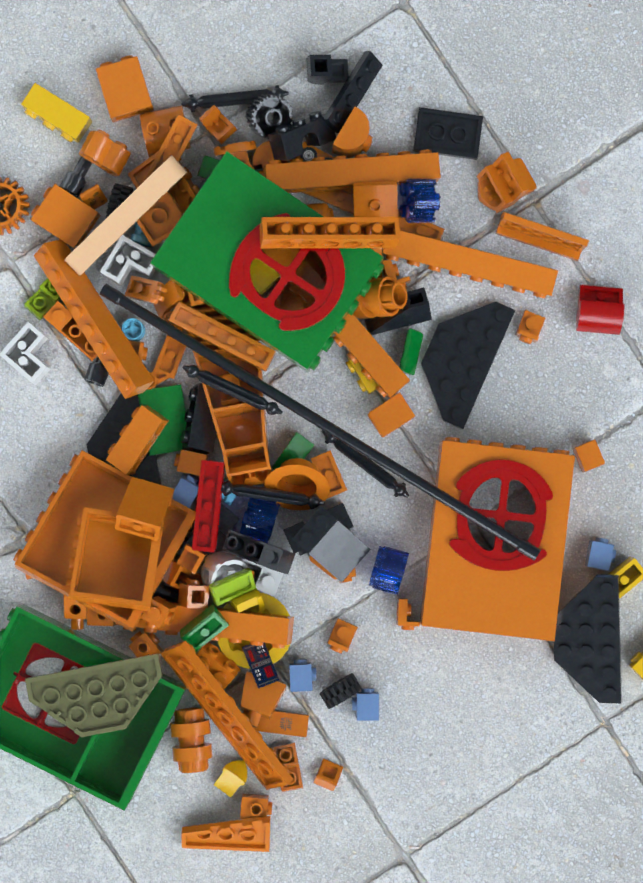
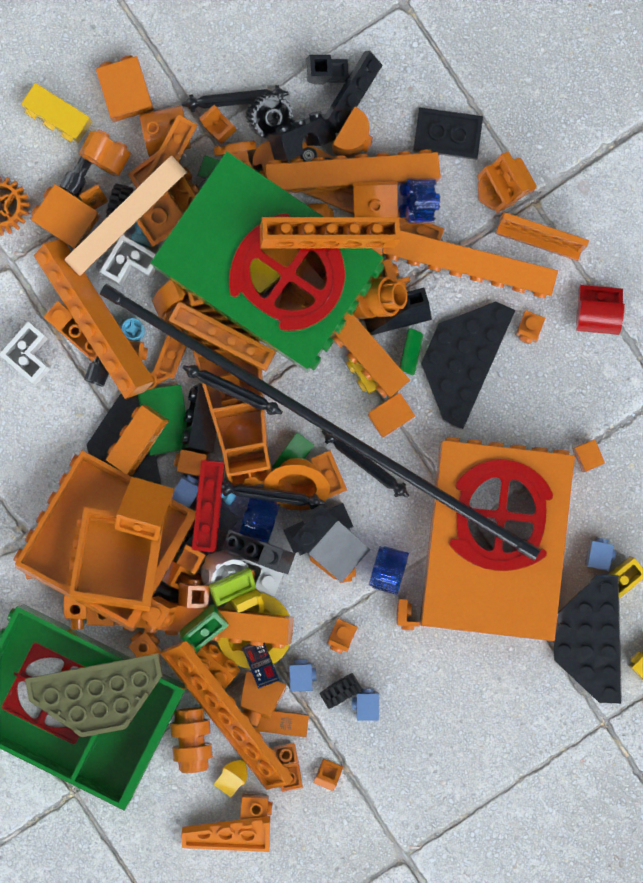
lime slope [24,278,61,320] -> none
orange hinge [124,275,168,305] -> none

